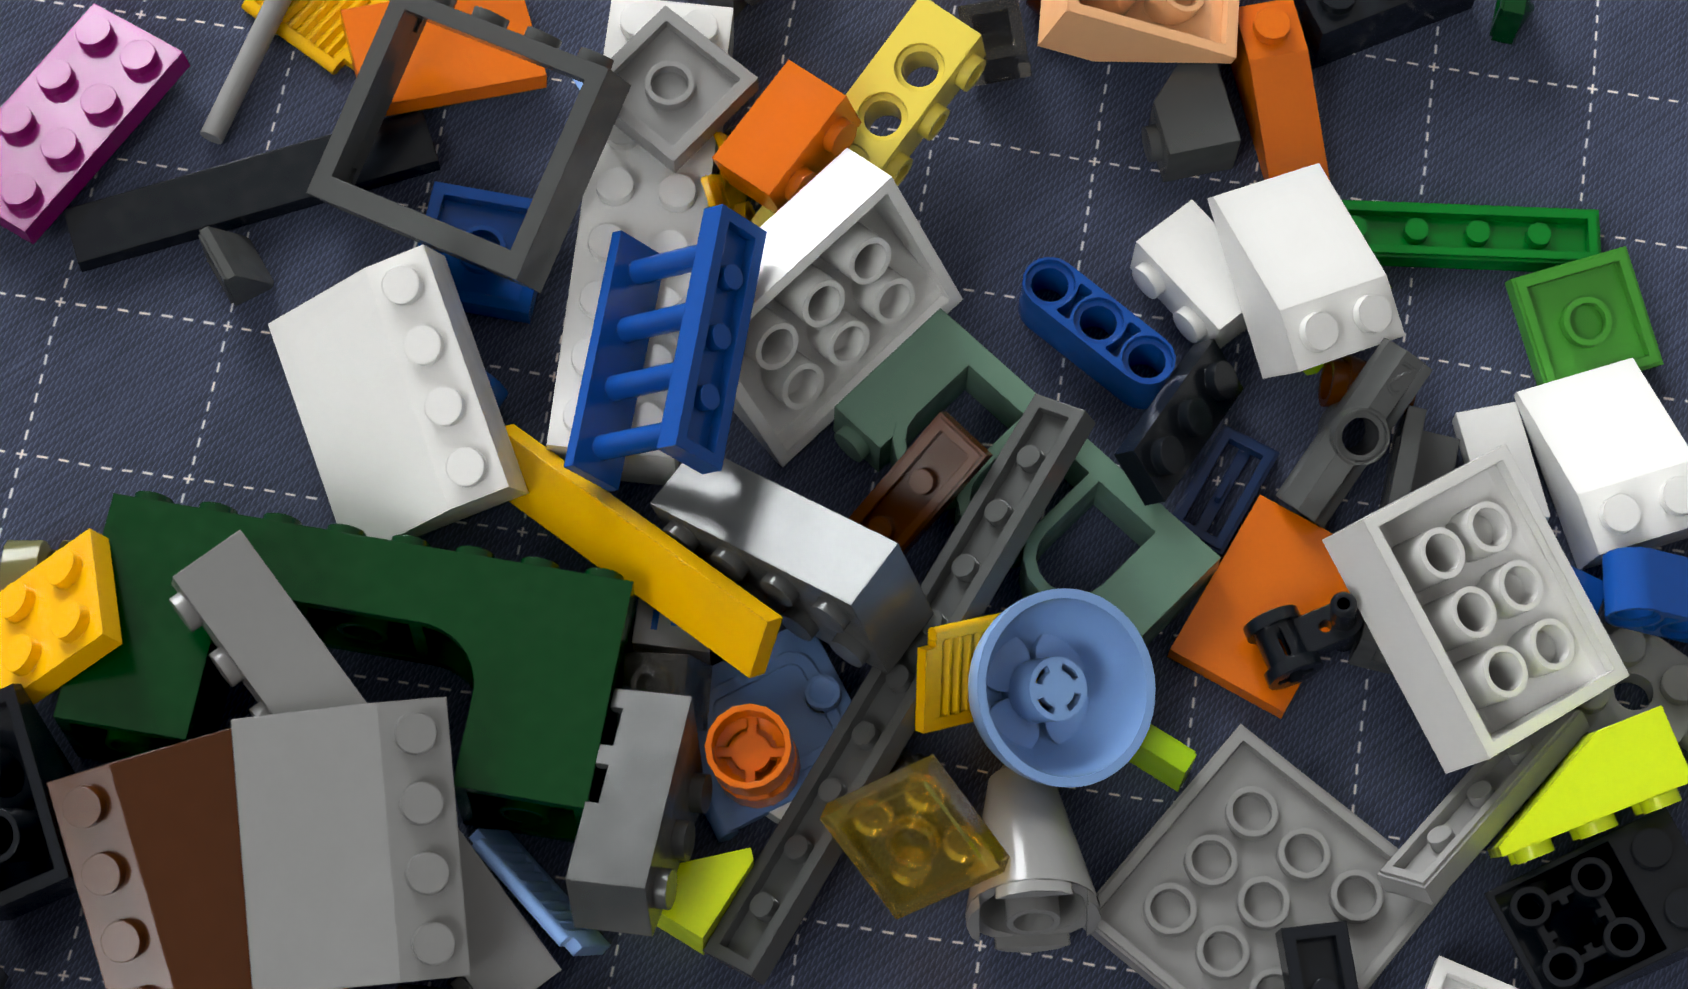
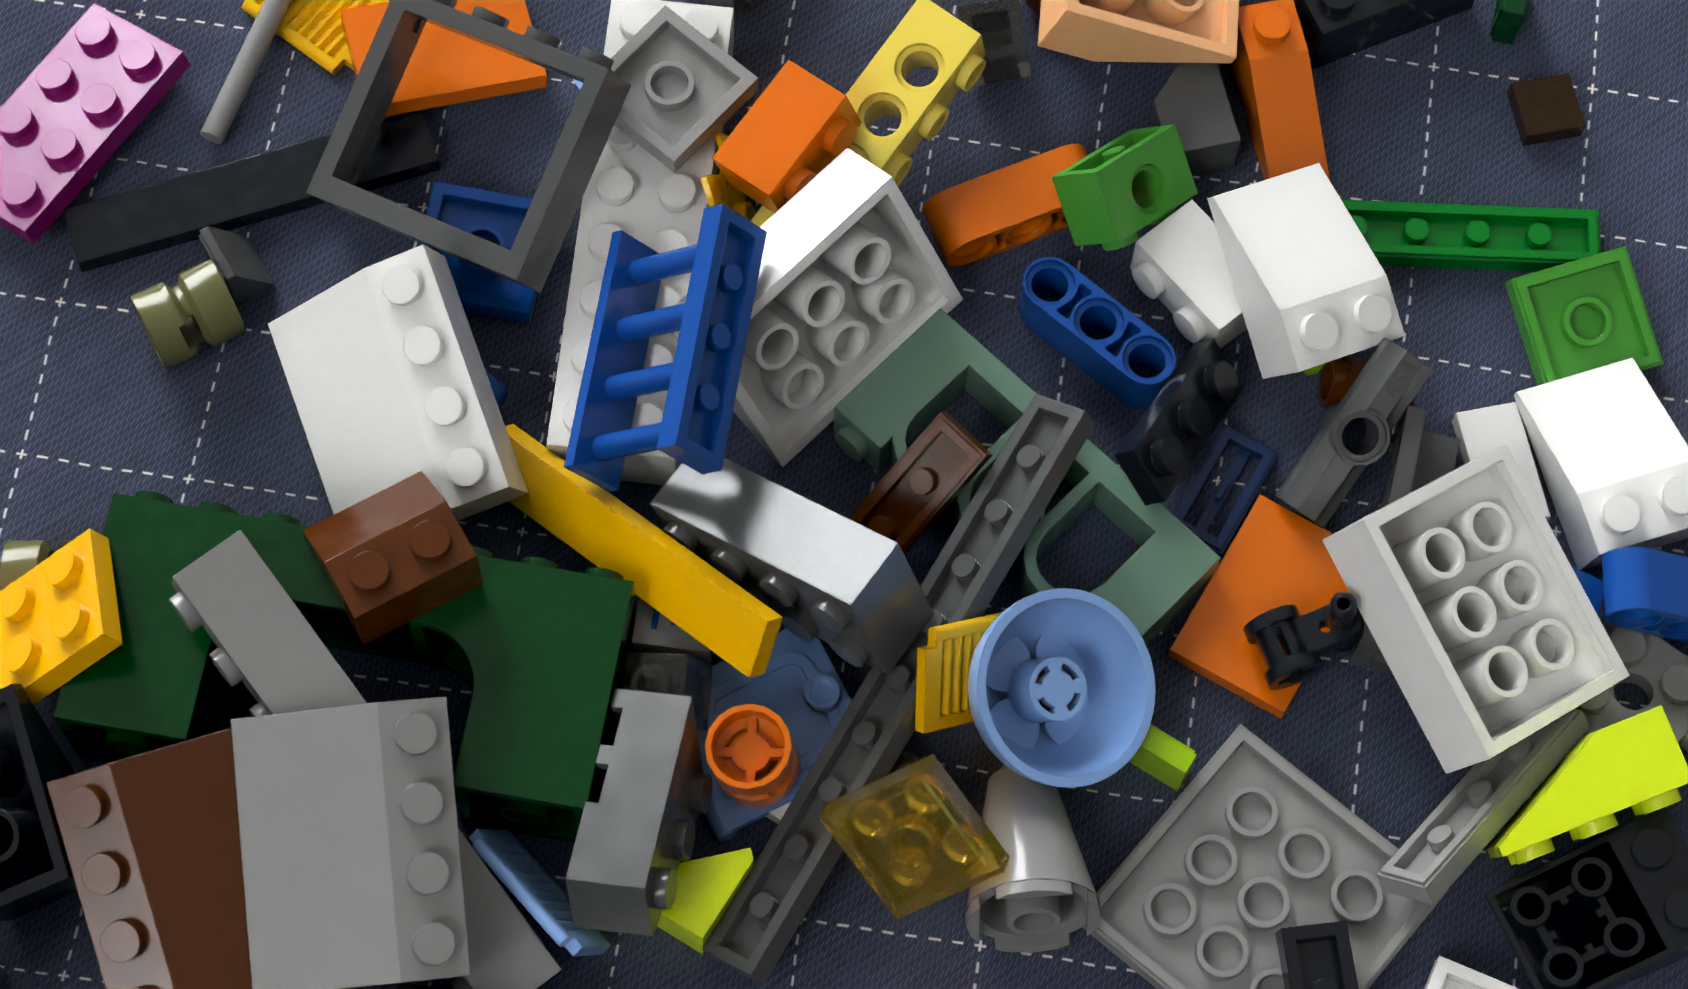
none -> olive wheel [130,259,246,370]
none -> reddish brown slope [302,471,483,645]
none -> orange beam [922,143,1088,267]
none -> bright green brick [1052,124,1198,251]
none -> dark brown tile [1507,73,1585,146]

